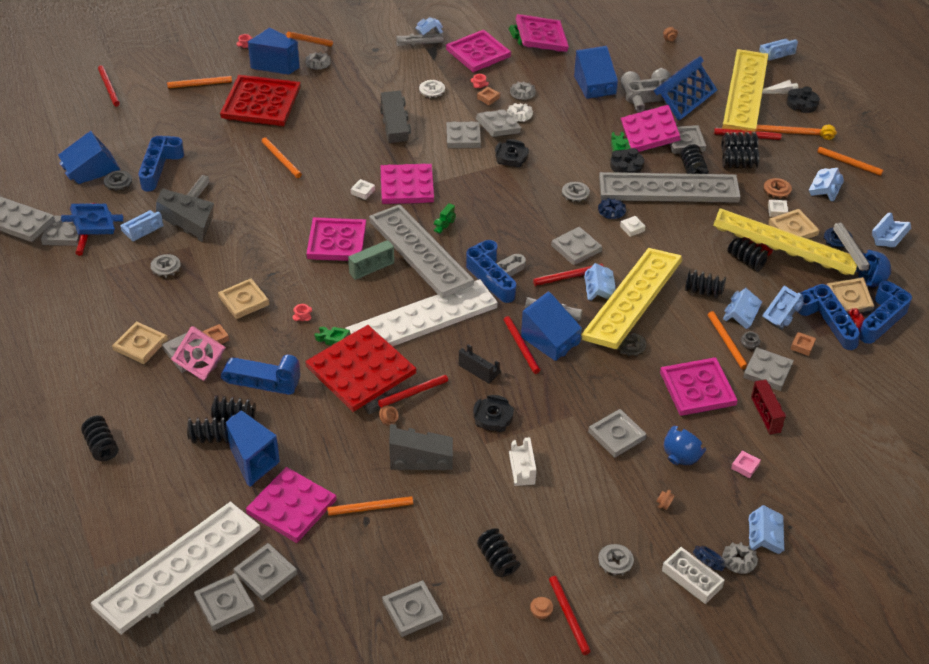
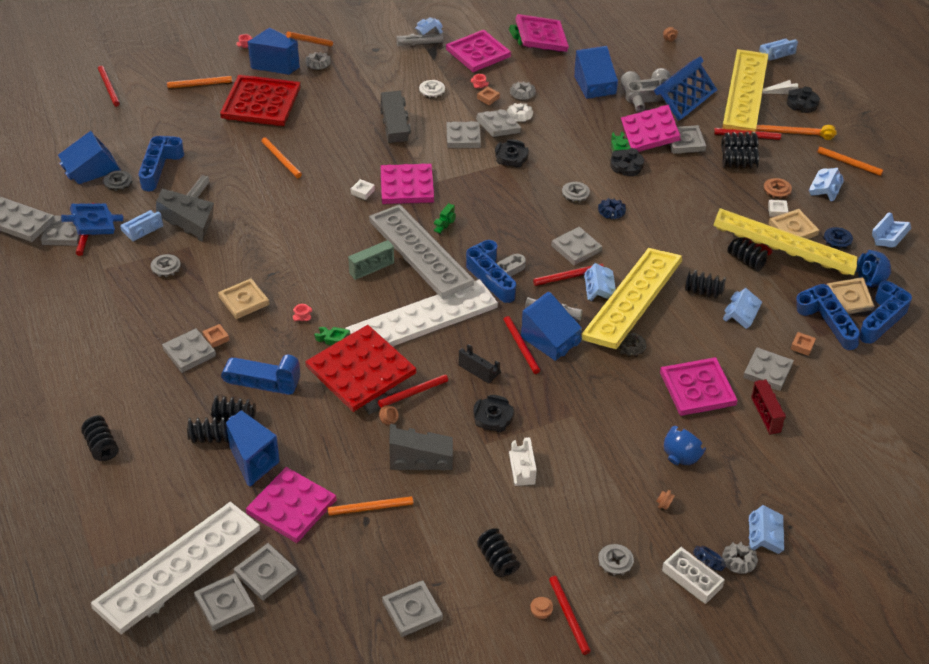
tan plate [112,322,168,364] -> none
bright pink piece [171,326,226,381] -> none
dark pink plate [307,217,366,261] -> none
light grey plate [588,409,647,458] -> none
light grey plate [599,172,740,203] -> none
white plate [620,216,645,237] -> none
black piece [680,144,709,174] -> none
orange bar [708,311,748,370] -> none
bright pink plate [731,451,761,478] -> none
flat silver plate [741,331,760,349] -> none
light blue bracket [762,286,804,330] -> none
light grey axle [833,222,870,271] -> none
red arm [849,308,865,332] -> none

